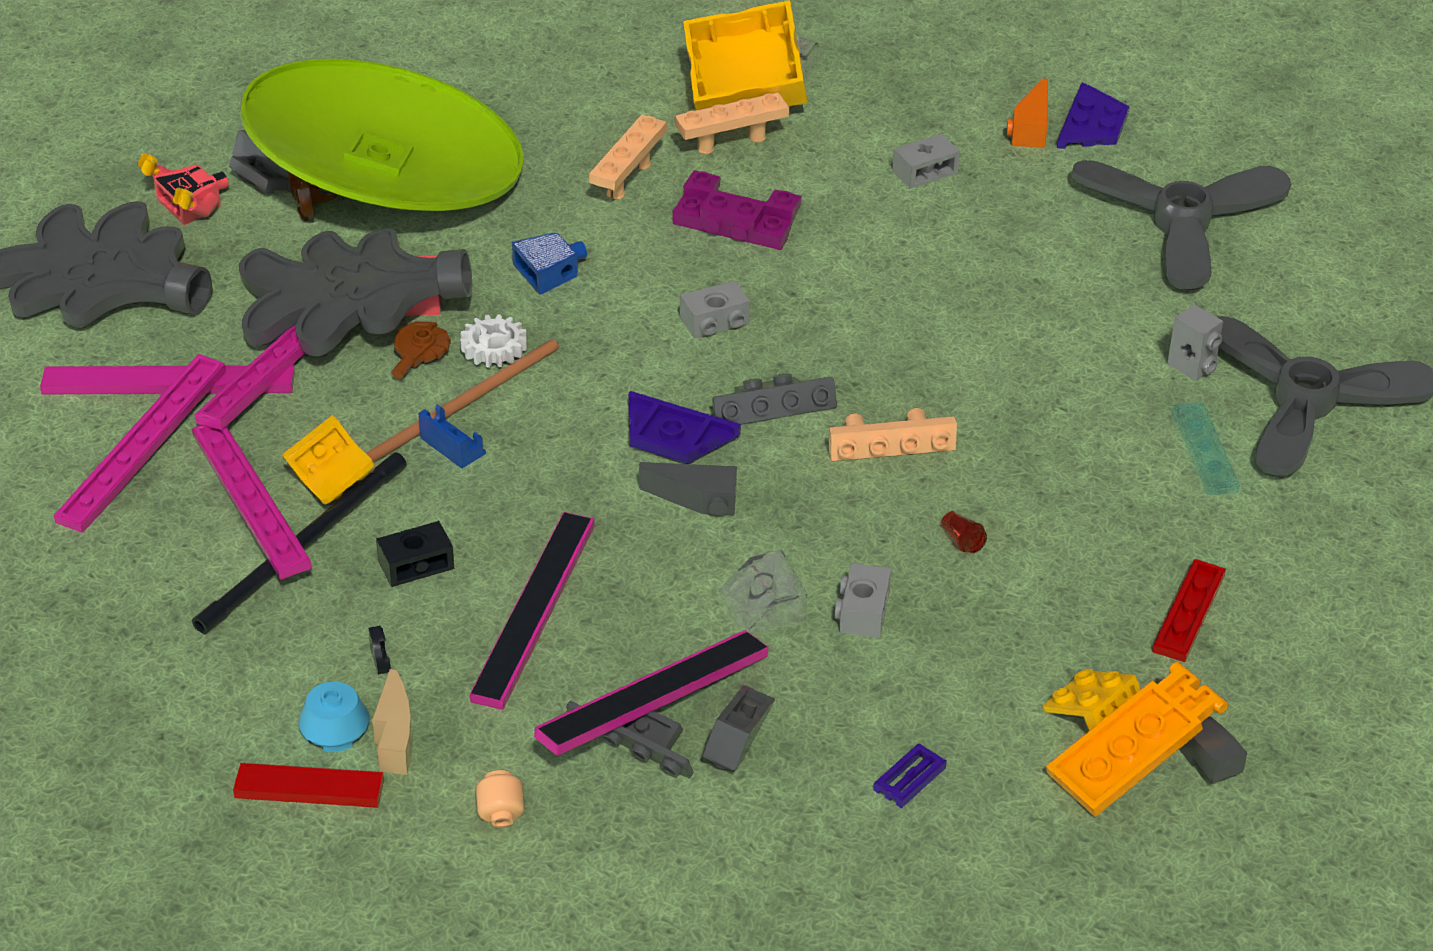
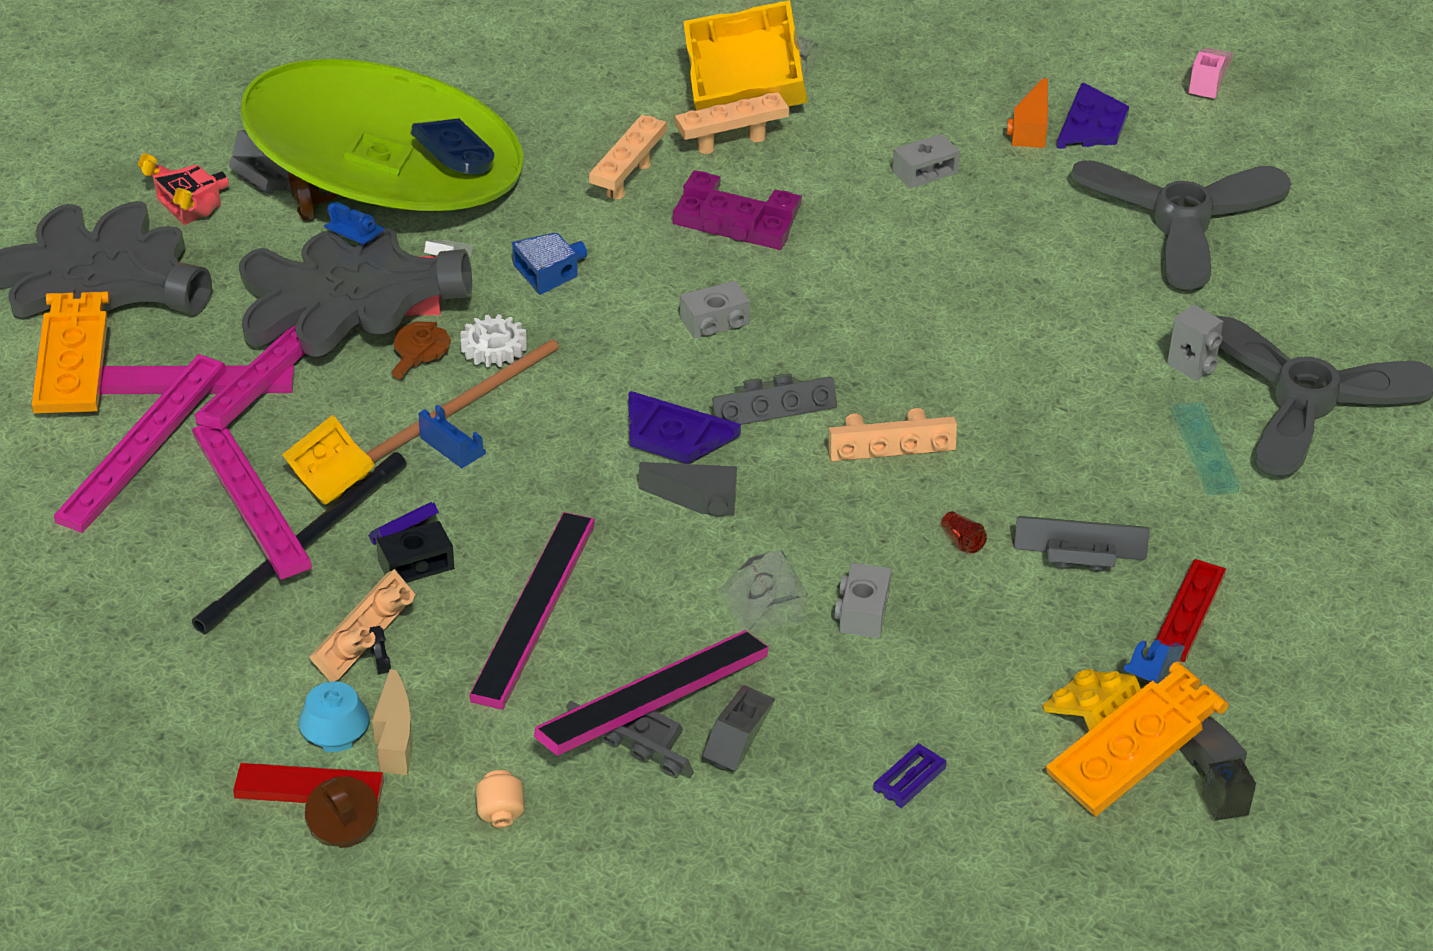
none -> light orange hinge [32,291,110,413]
none -> reddish brown tile [305,776,379,848]
none -> light nougat plate [309,569,416,682]
none -> blue hinge [324,201,385,244]
none -> dark purple tile [368,502,439,545]
none -> dark blue tile [411,119,494,174]
none -> white tile [424,240,473,257]
none -> dark grey bracket [1014,516,1150,570]
none -> blue hinge [1124,640,1185,683]
none -> bright pink slope [1189,47,1233,99]
none -> clear smoke brick [1201,759,1256,820]

